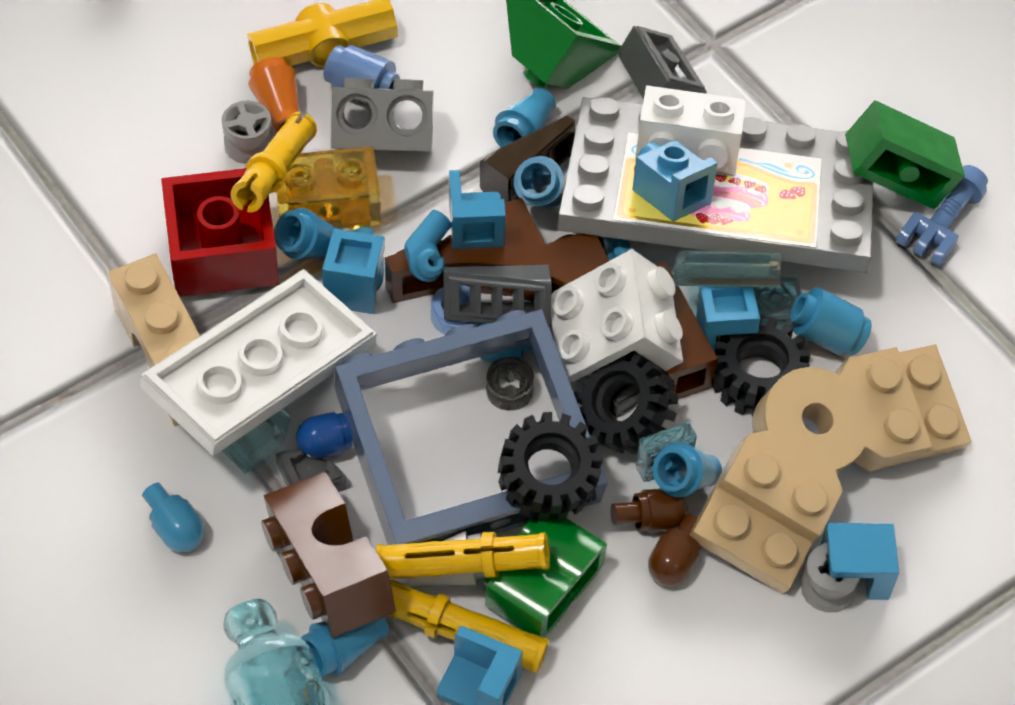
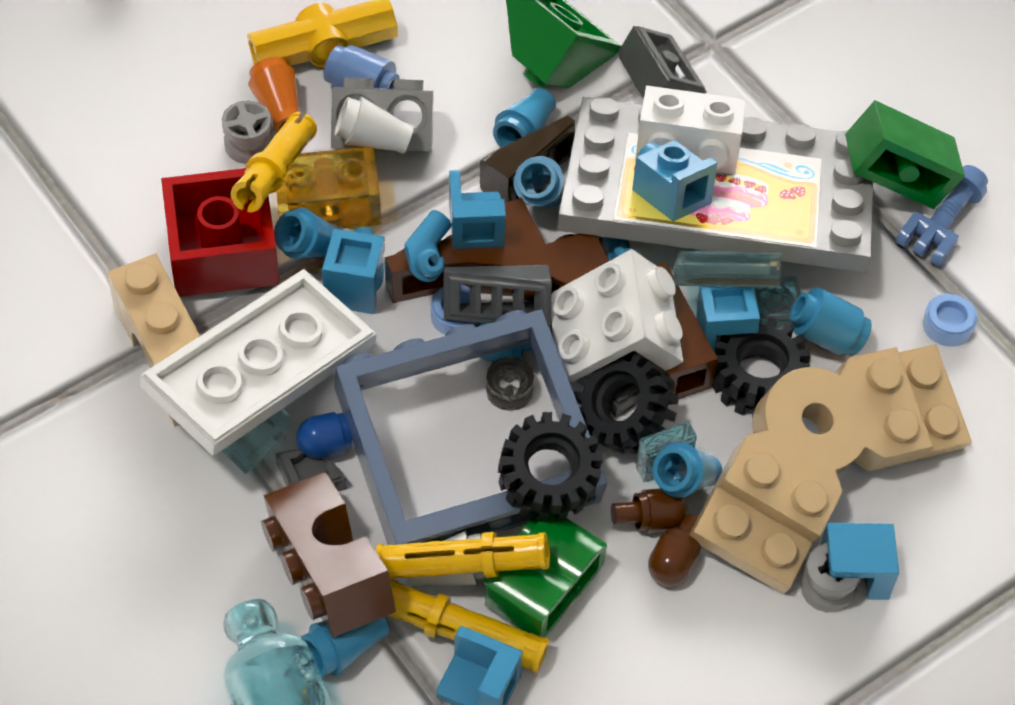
dark azure cylinder [142,482,205,552] -> none
none -> white cone [334,96,413,154]
none -> light blue tile [923,294,978,346]

